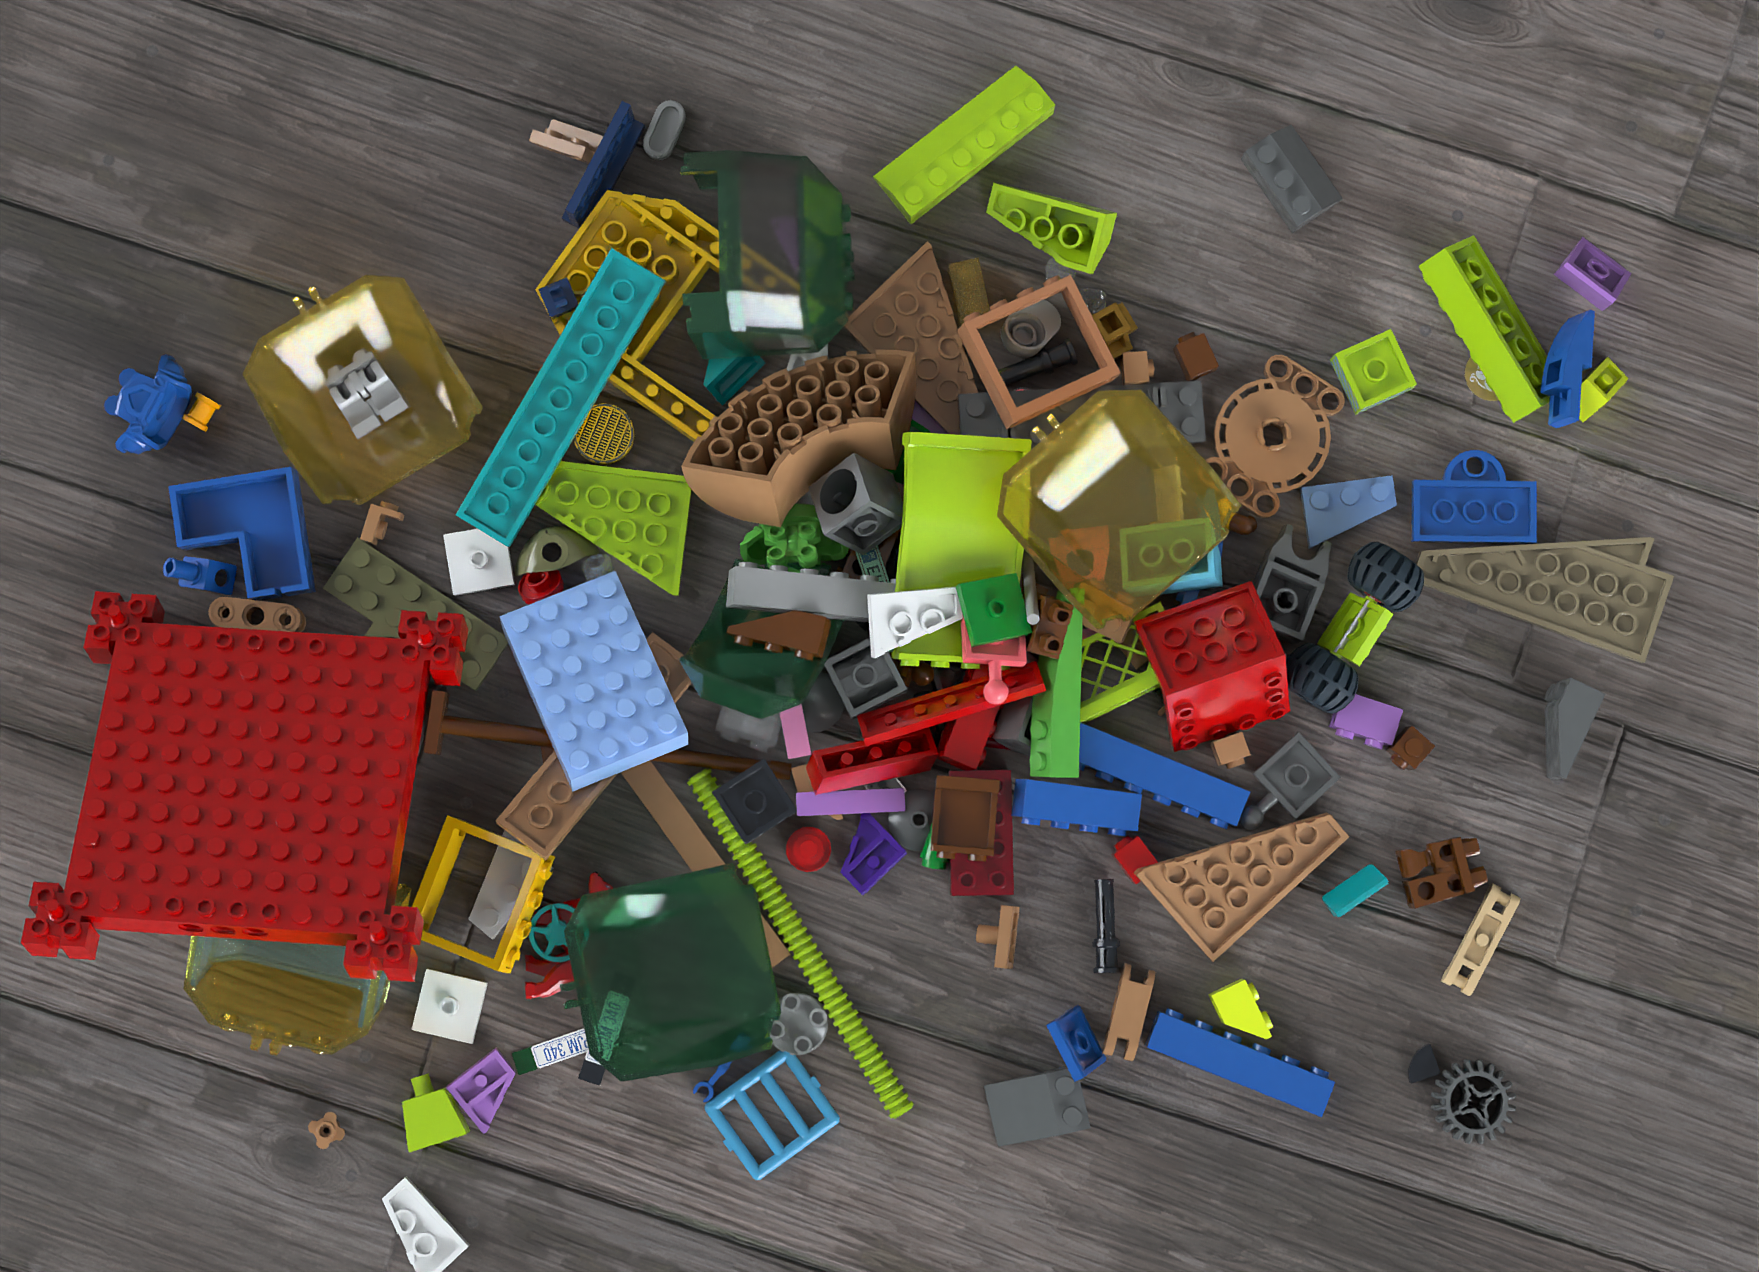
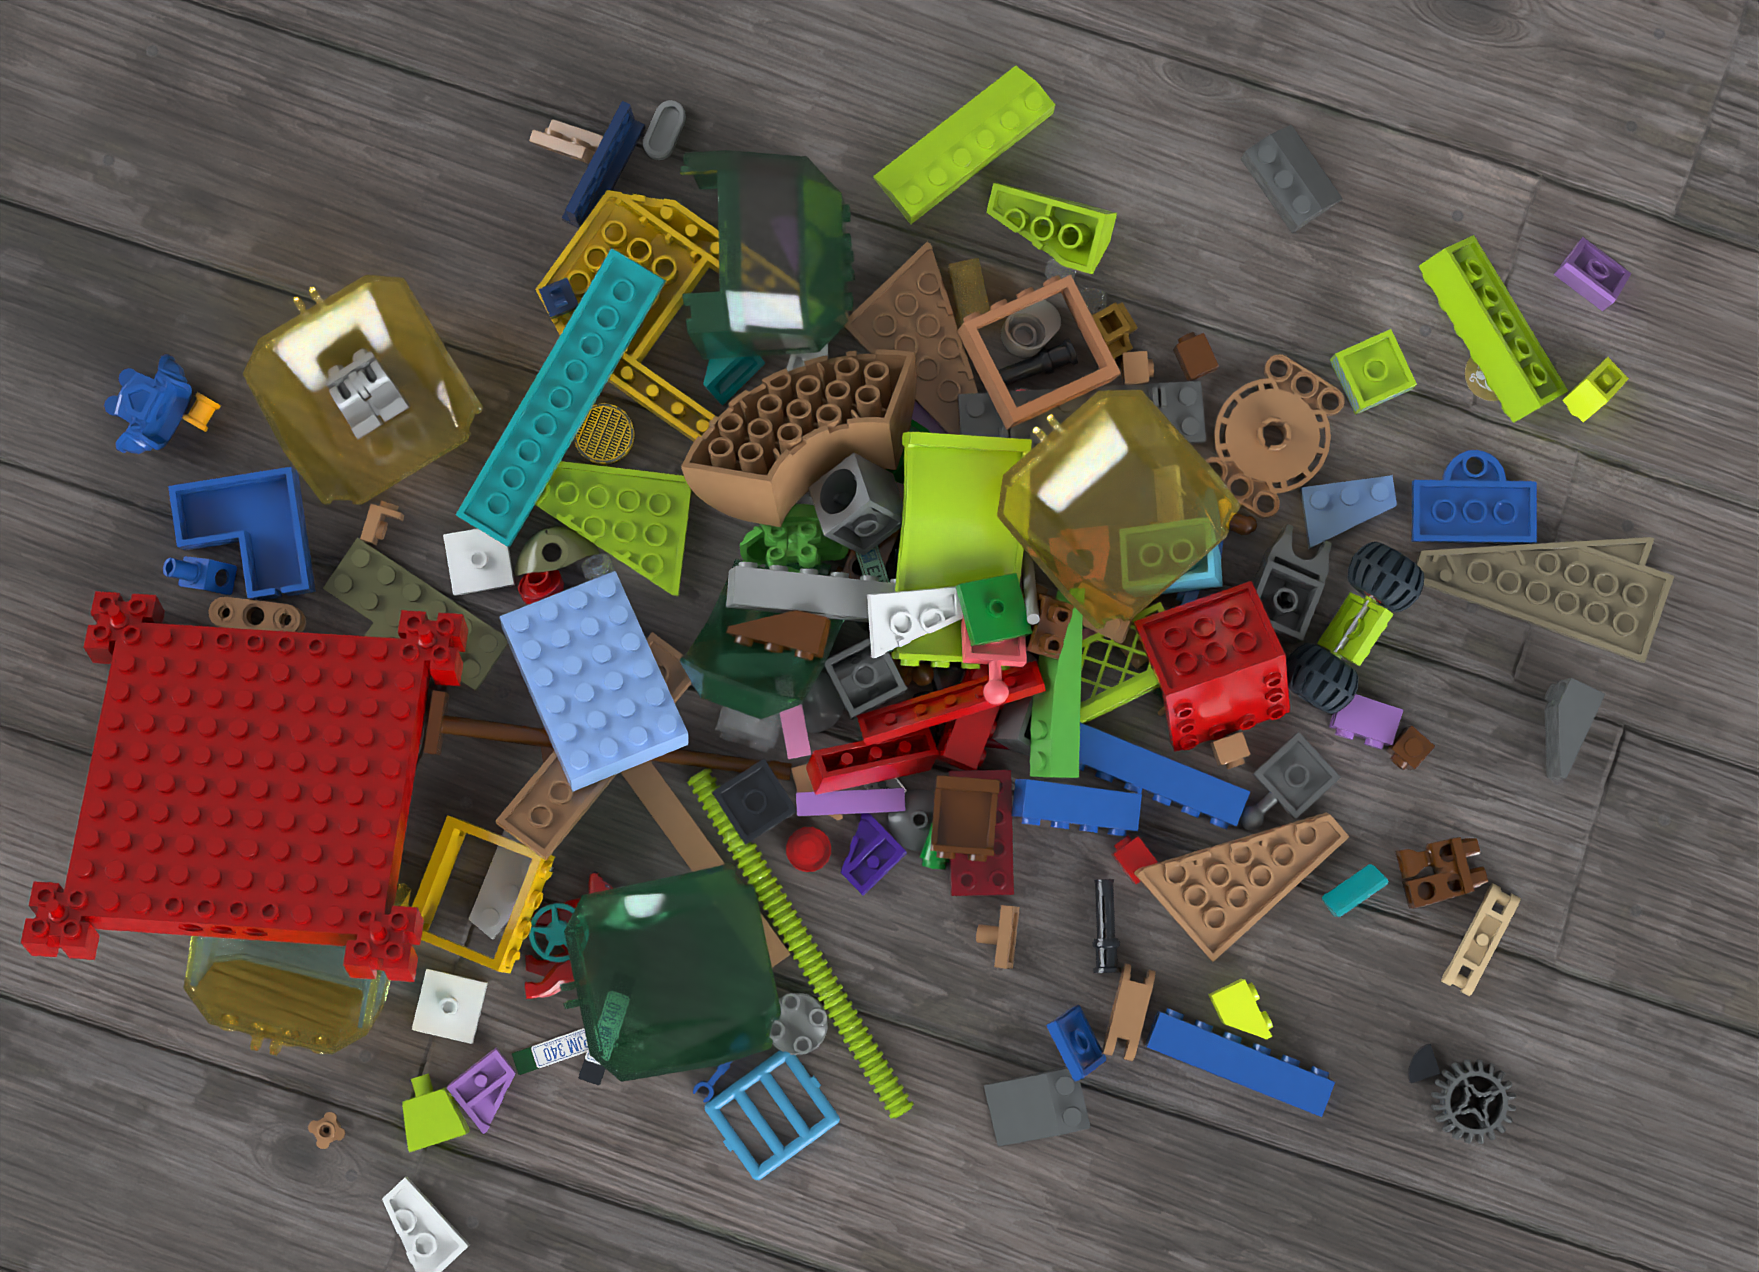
blue slope [1541,310,1595,428] -> none

